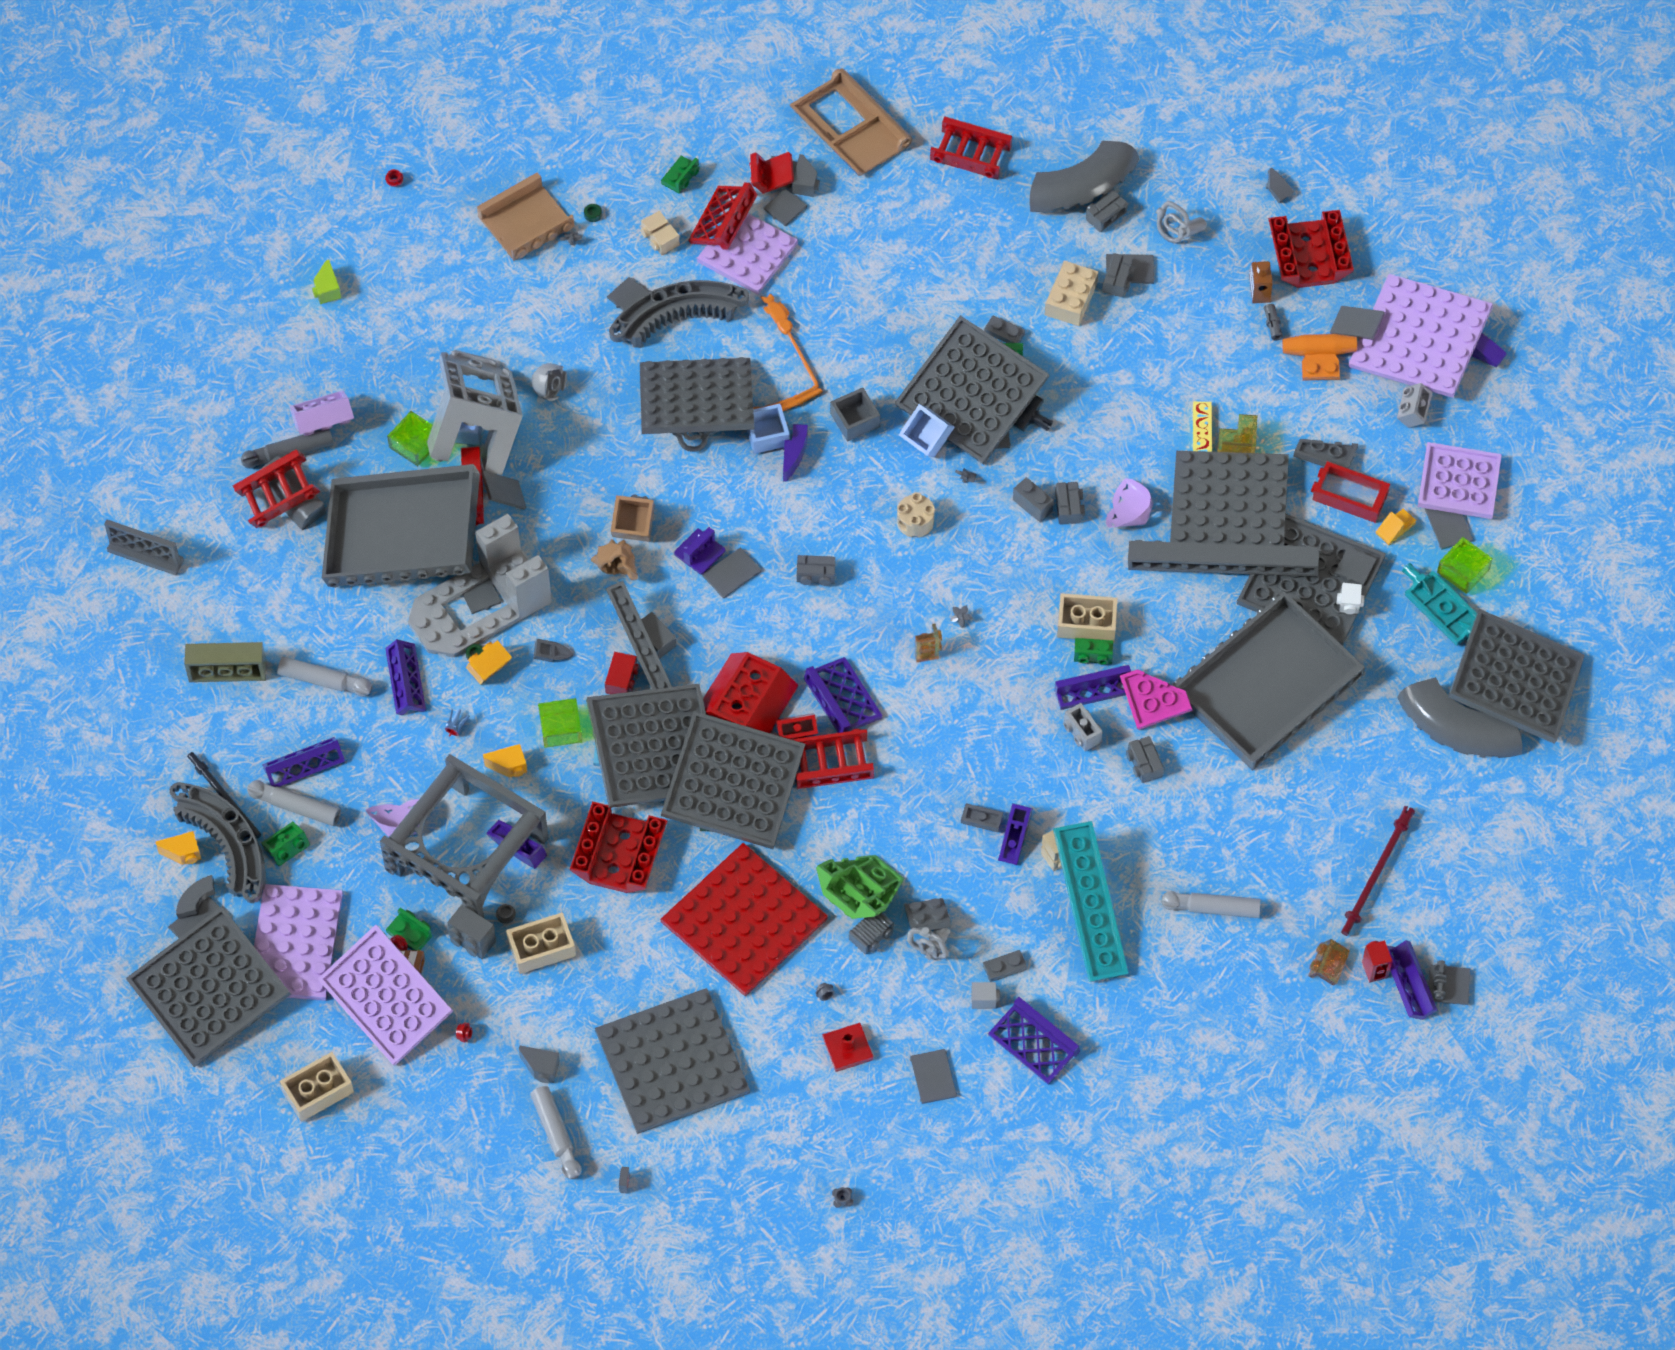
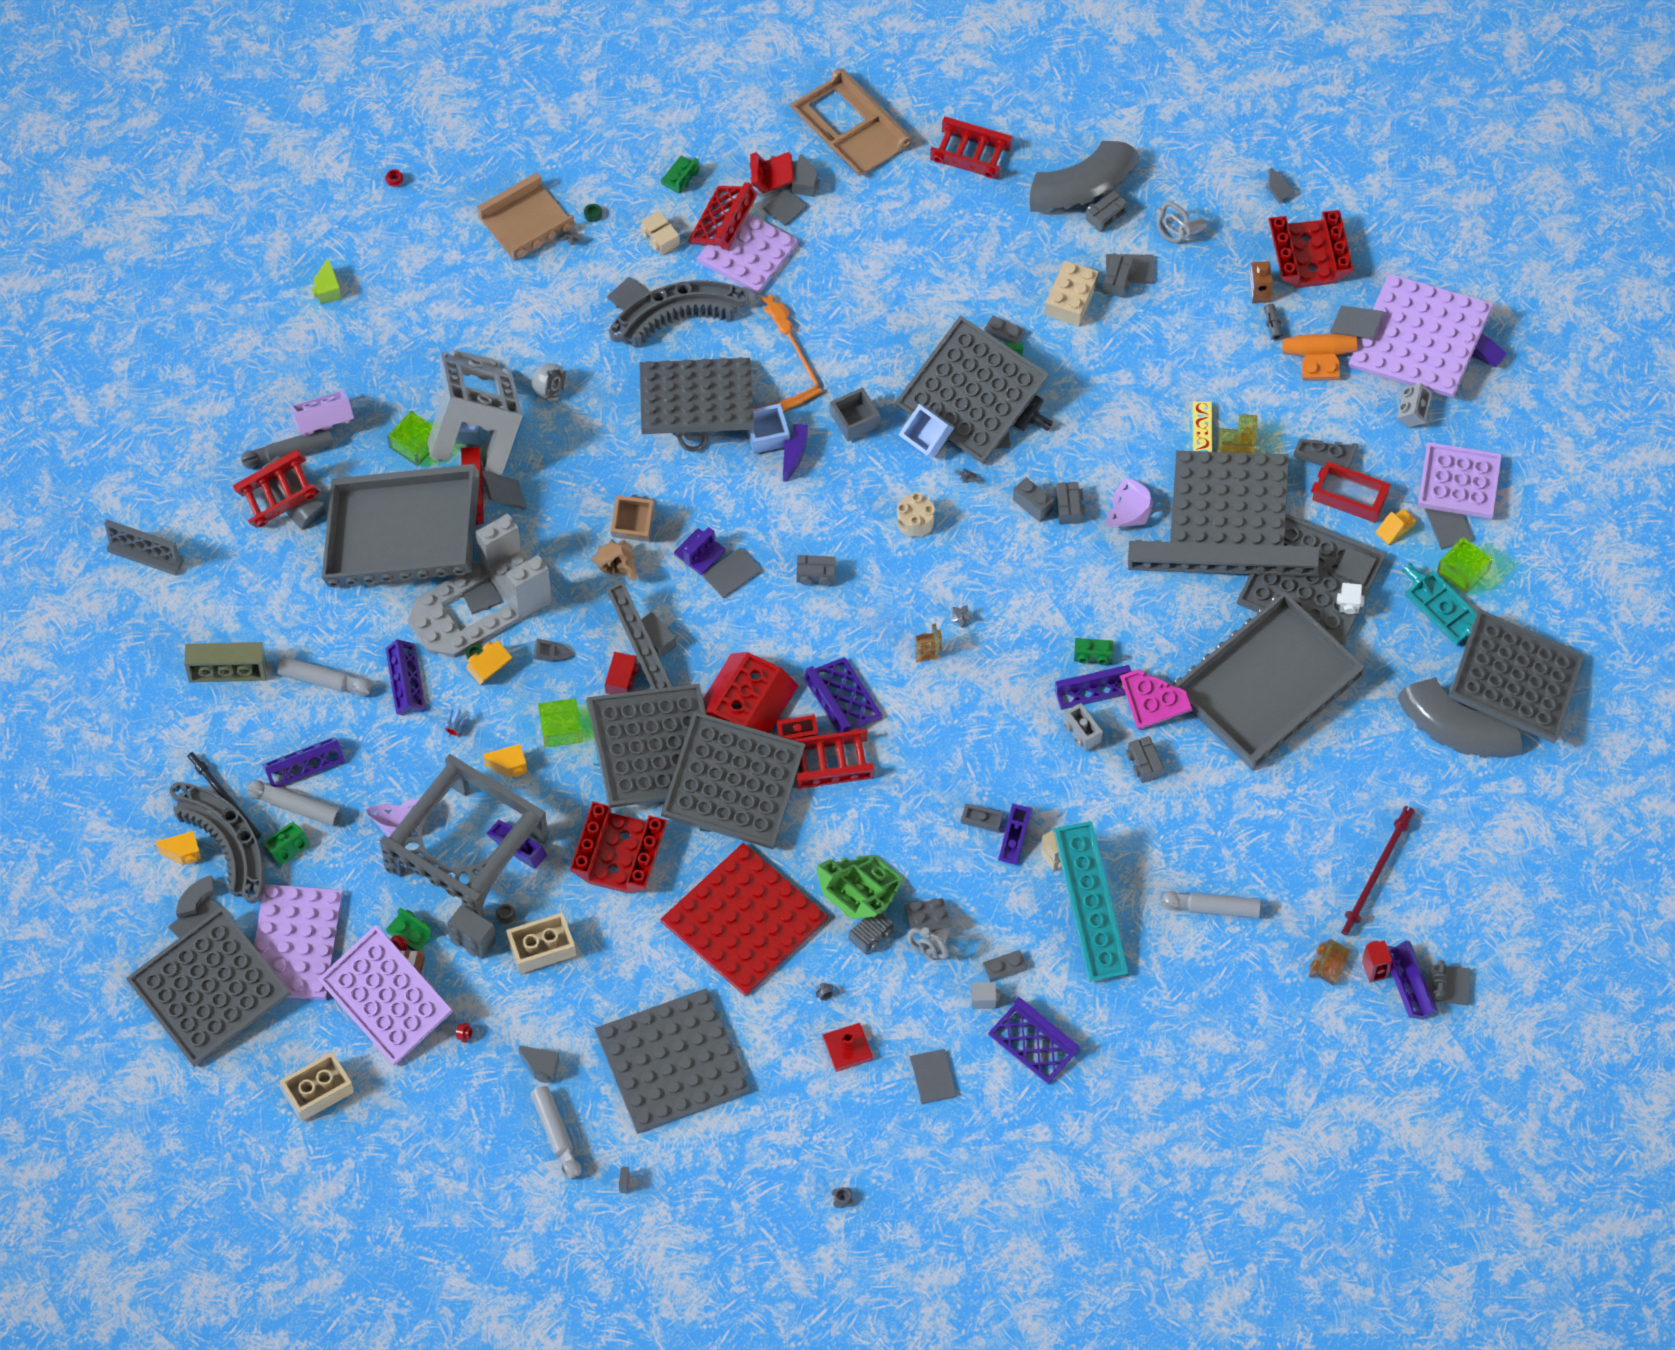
tan brick [1057,593,1118,642] -> none

